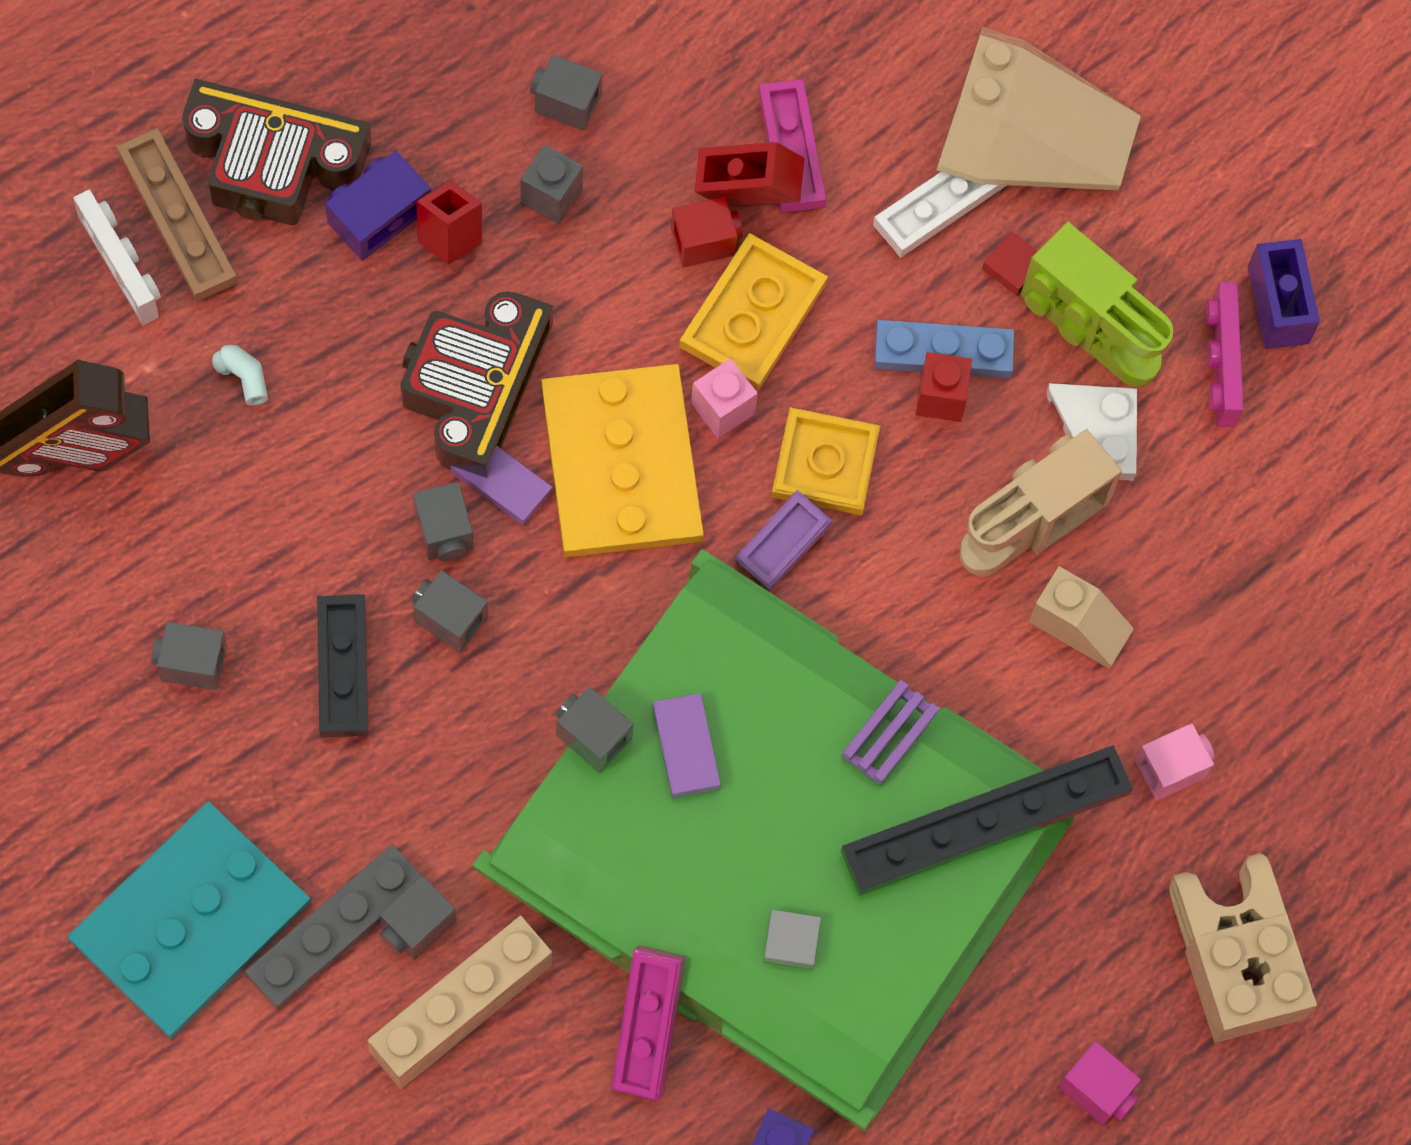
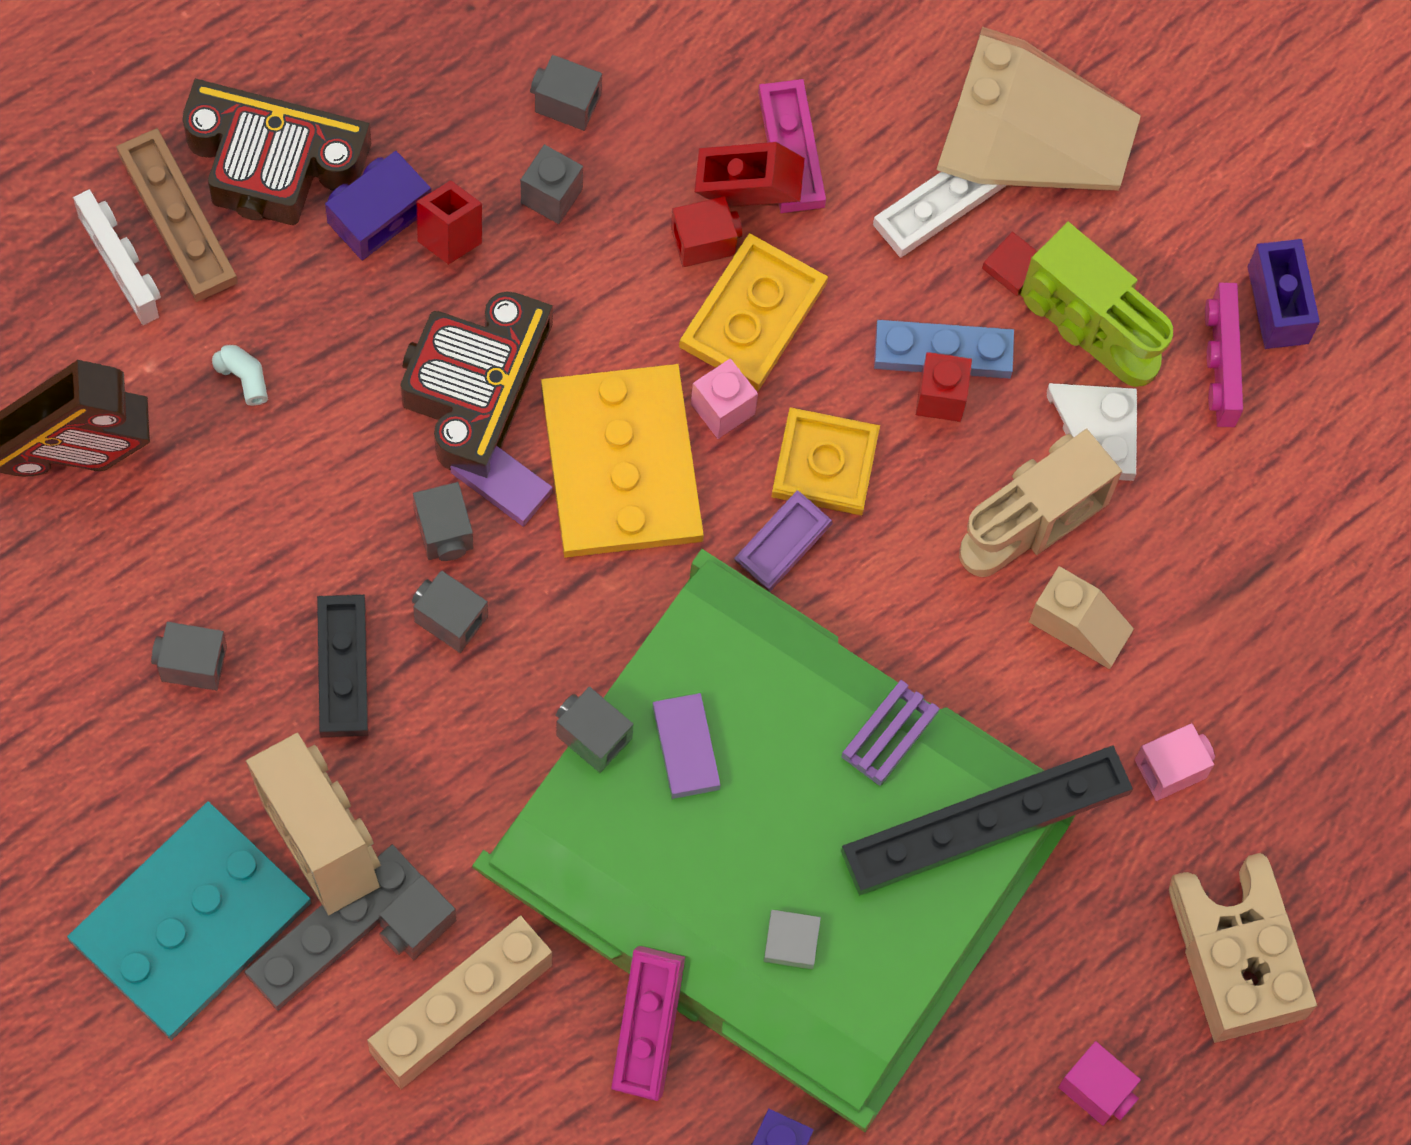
none -> tan brick [246,732,381,916]

